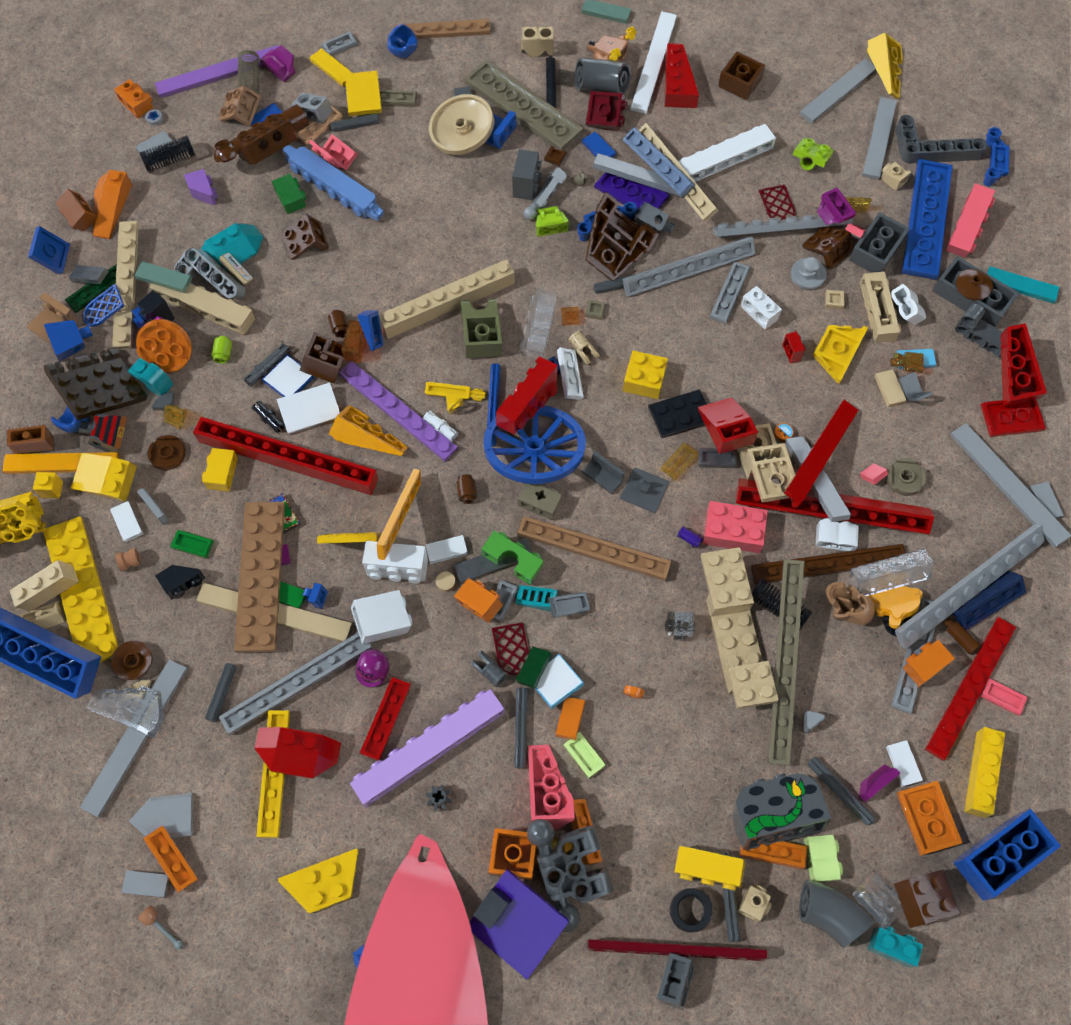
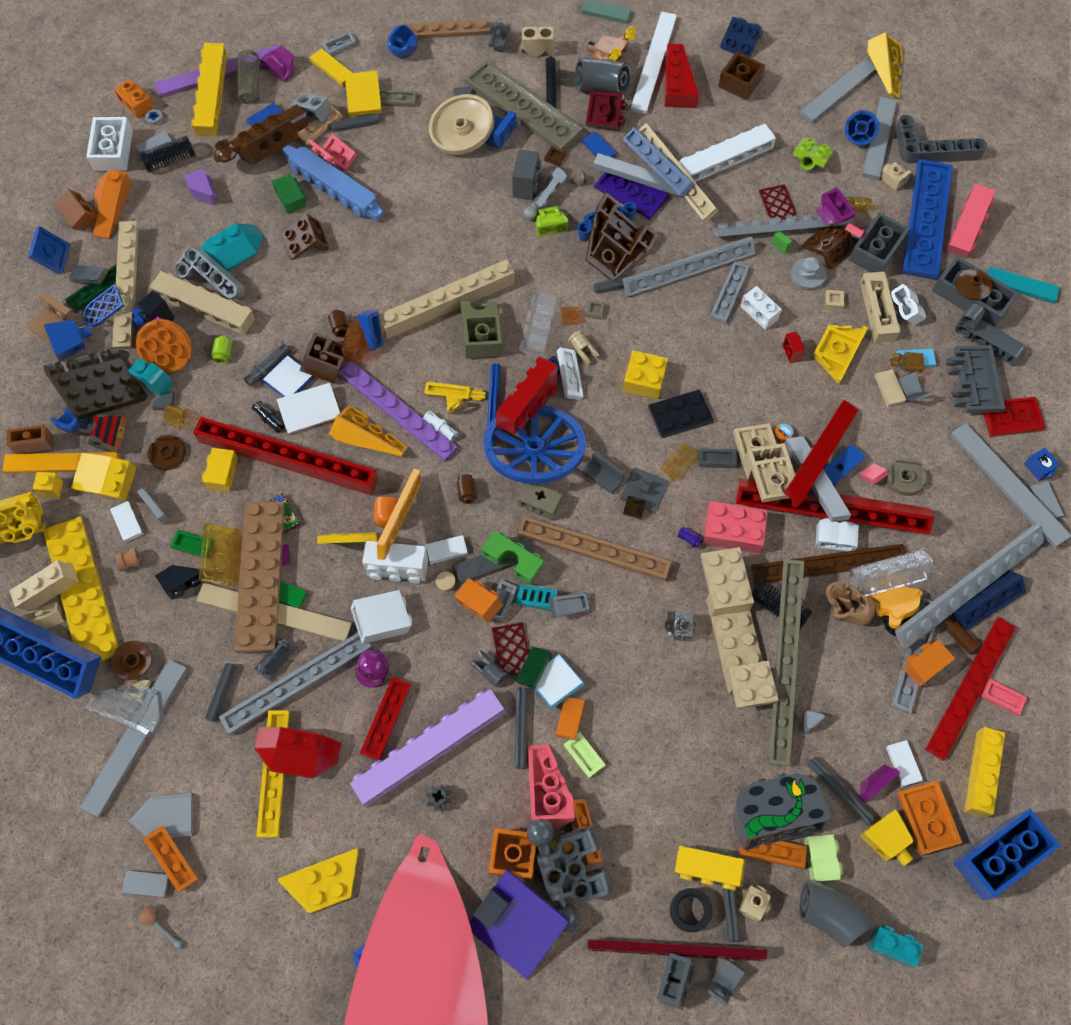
sand green tile [134,261,192,293] -> none
medium nougat bracket [219,86,261,127] -> none
slope [219,253,253,287] -> none
blue tile [303,583,329,609] -> none
orange tile [623,685,645,699] -> none
dark grey torso [633,202,675,234] -> none
red slope [697,397,758,454] -> none
clear plate [852,870,903,929] -> none
reddish brown brick [894,869,960,928] -> none
blue plate [983,127,1009,187] -> none
red wedge [1000,323,1047,407] -> none
none -> white brick [86,117,133,171]
none -> yellow brick [191,43,227,136]
none -> clear yellow tile [199,523,243,586]
none -> dark grey hinge [254,638,296,681]
none -> orange helmet [373,497,399,528]
none -> dark grey hips [489,22,511,52]
none -> dark brown tile [623,496,646,519]
none -> dark grey bracket [707,958,745,1006]
none -> dark blue bracket [720,17,763,57]
none -> bright green tile [772,231,792,254]
none -> blue tile [824,444,866,486]
none -> blue cylinder [845,110,879,145]
none -> yellow torso [859,809,913,866]
none -> dark grey hinge [946,345,1005,413]
none -> blue brick [1024,447,1060,481]

